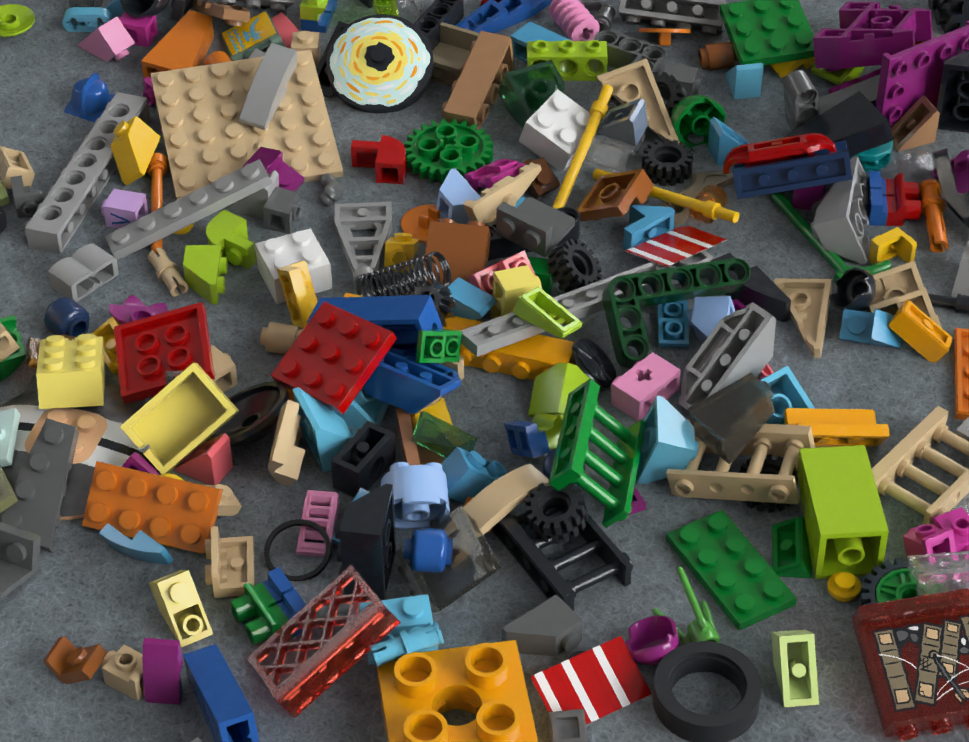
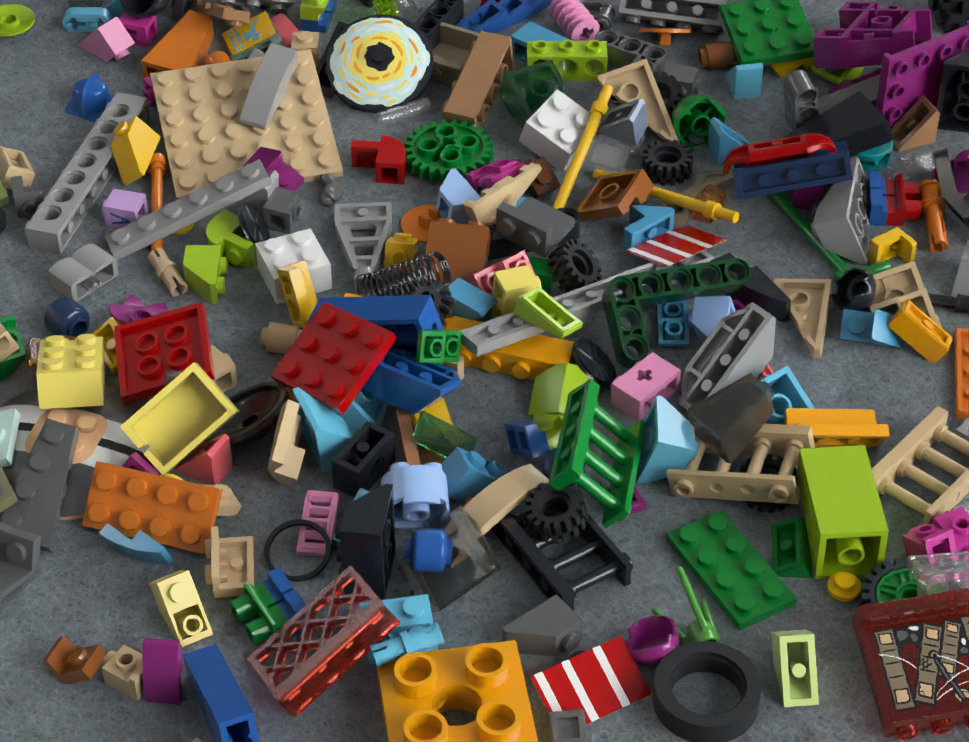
none -> black wheel [238,202,271,250]
none -> clear piece [376,97,432,128]

